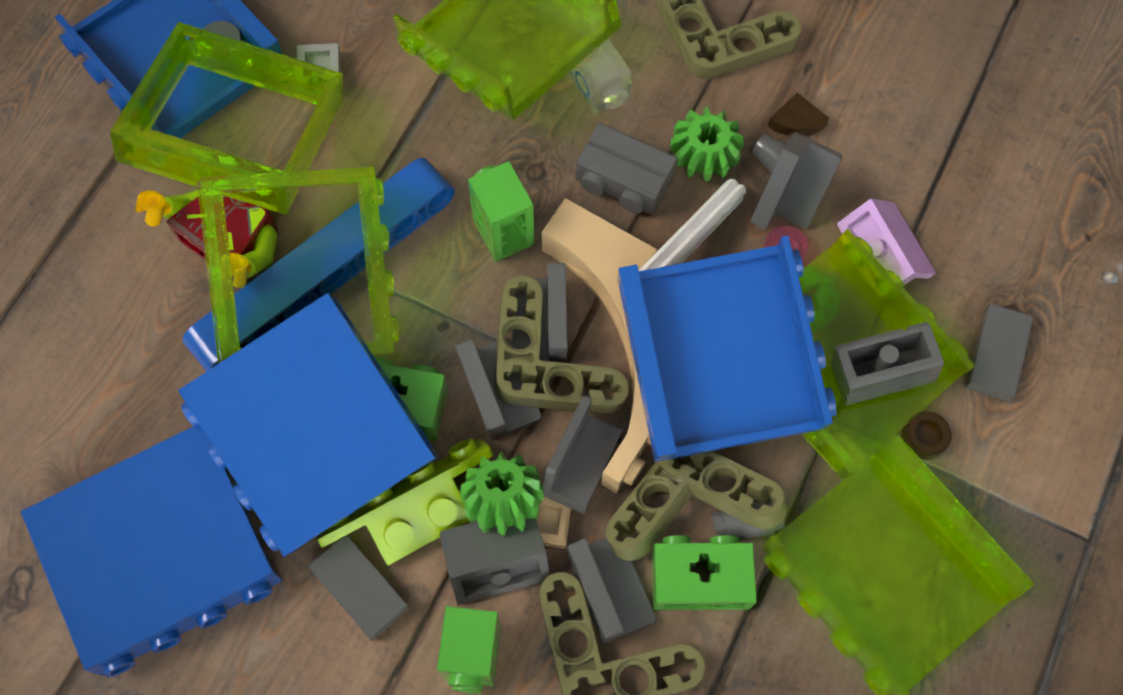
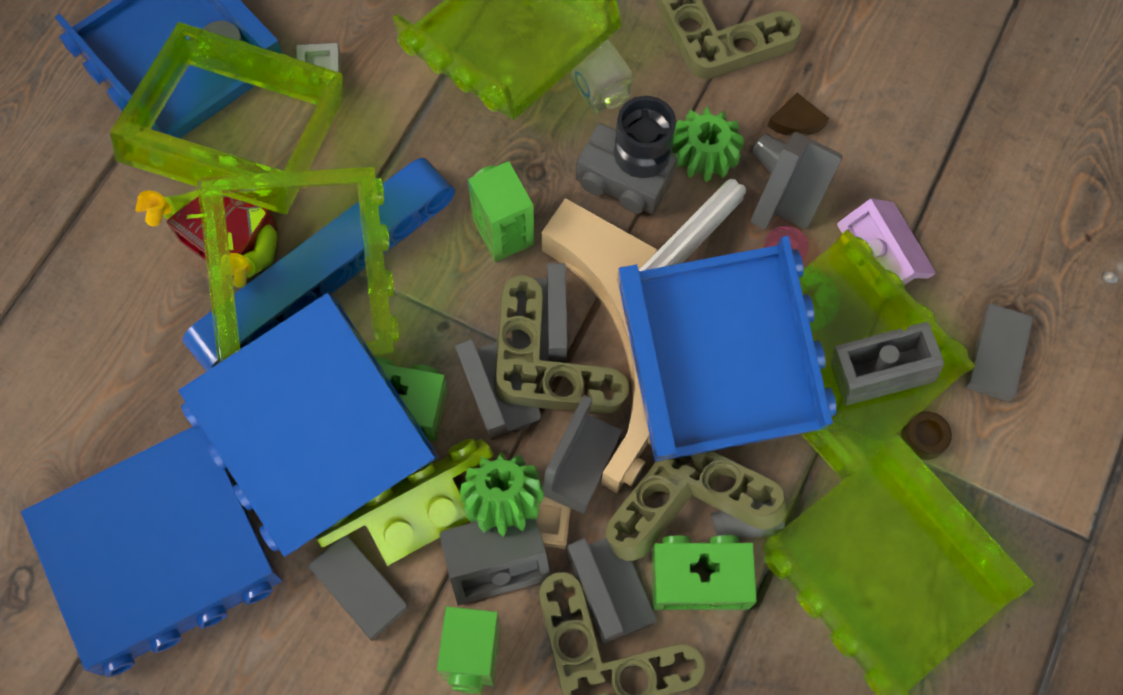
none -> black wheel [614,95,677,178]

